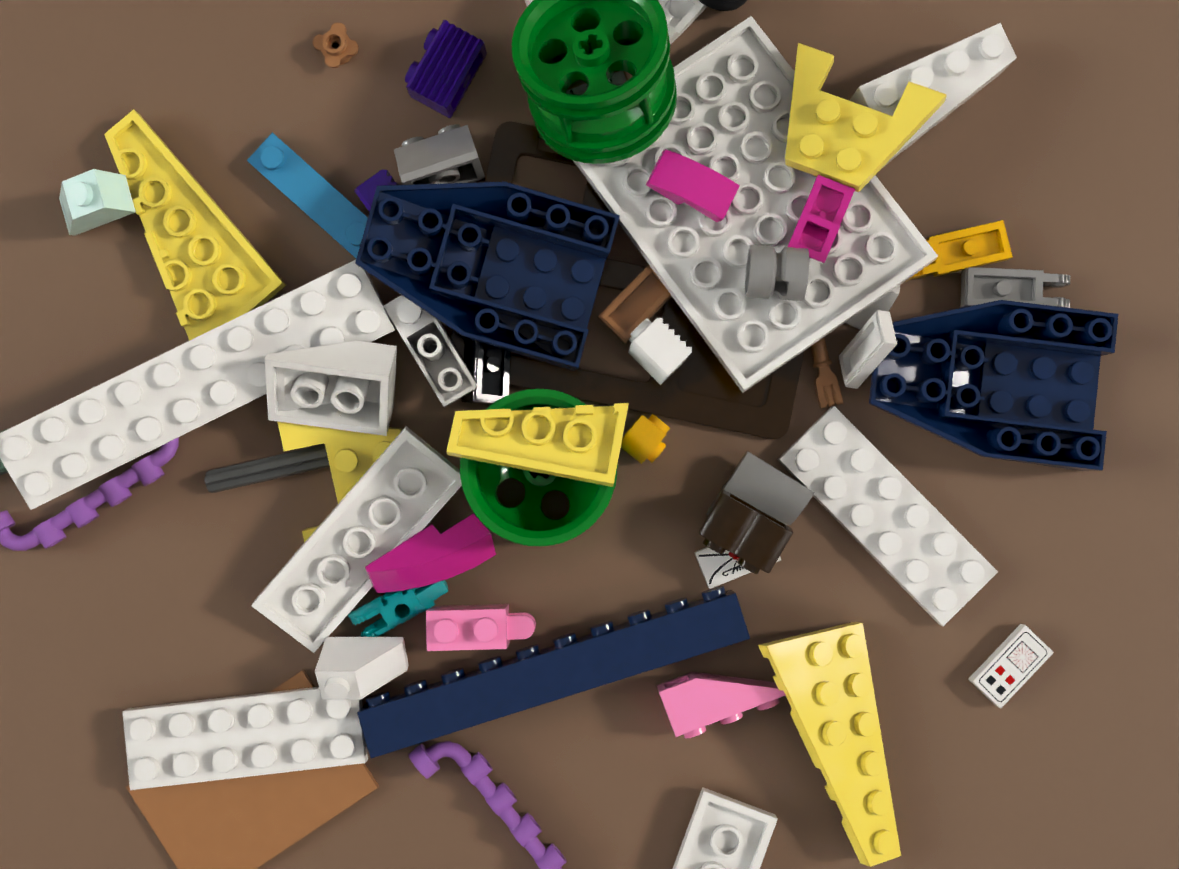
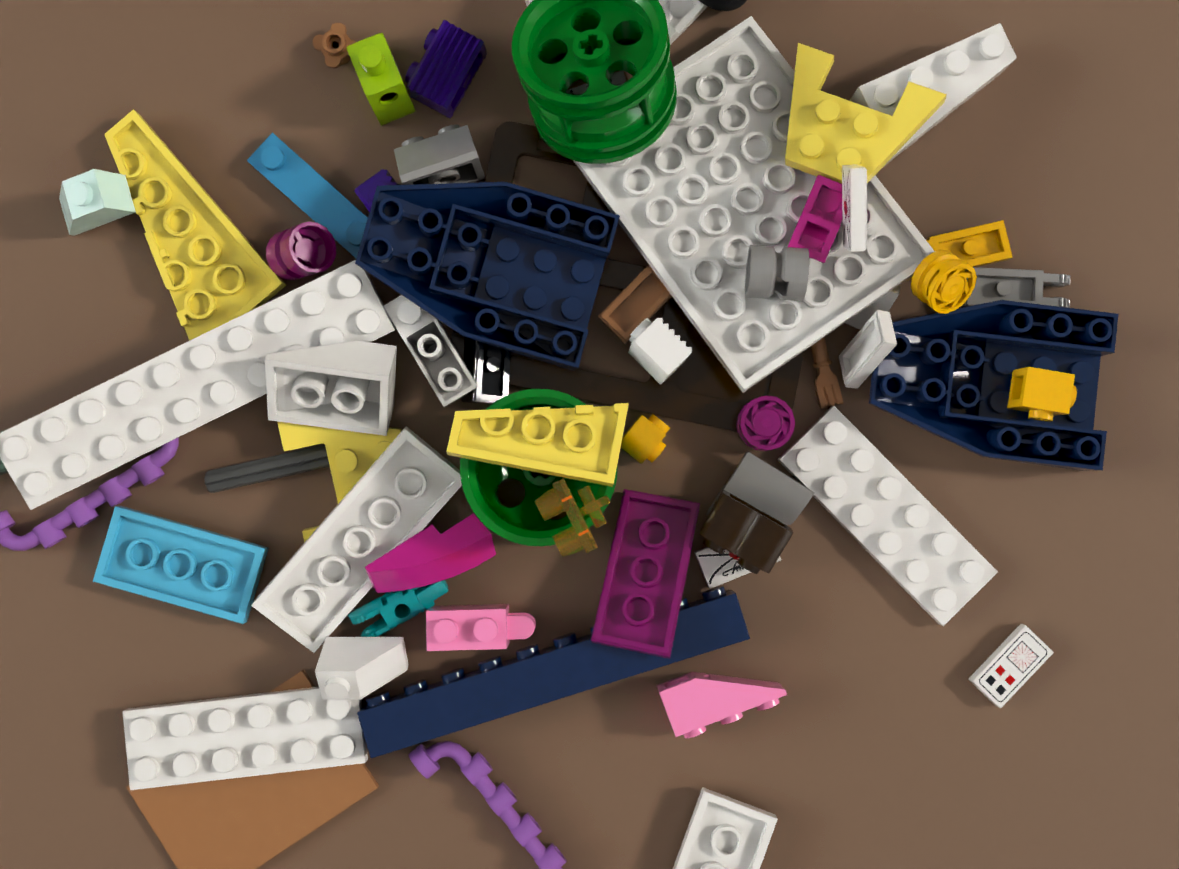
dark pink slope [646,149,740,222] -> none
light yellow wing [758,622,901,867] -> none
none -> medium azure plate [93,506,269,624]
none -> magenta wheel [266,221,336,280]
none -> lime torso [346,33,416,126]
none -> clear yellow hips [535,478,610,556]
none -> magenta tile [591,489,700,659]
none -> magenta wheel [736,395,795,451]
none -> white tile [842,164,867,252]
none -> yellow wheel [911,250,977,314]
none -> yellow brick [1007,367,1077,422]

